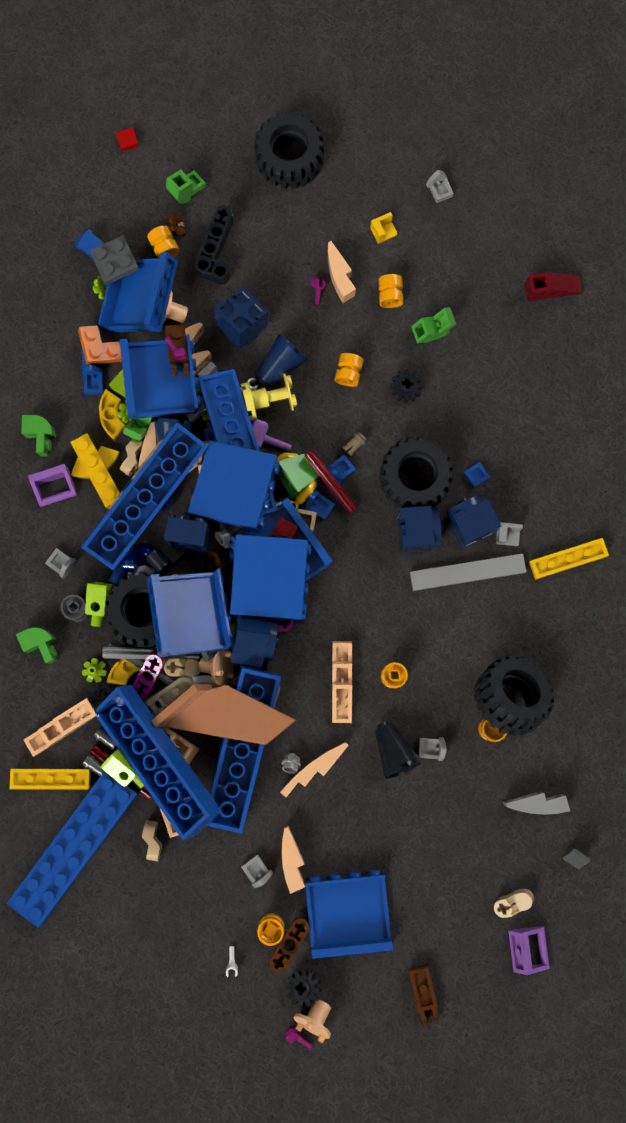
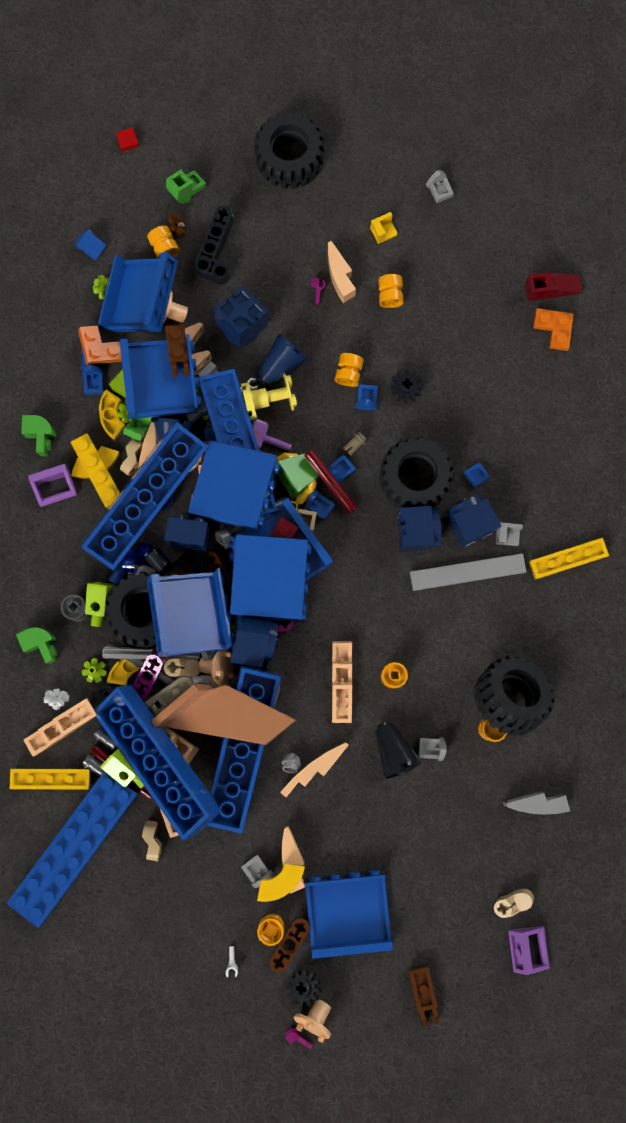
light grey tile [45,548,77,579] -> none
dark grey plate [90,235,140,285] -> none
magenta hand [165,337,186,360] -> none
bright green brick [411,307,456,343] -> none
dark grey slope [562,846,591,869] -> none
none -> white plant [44,689,69,710]
none -> yellow tile [257,863,305,902]
none -> blue tile [355,384,378,410]
none -> orange plate [533,308,573,351]

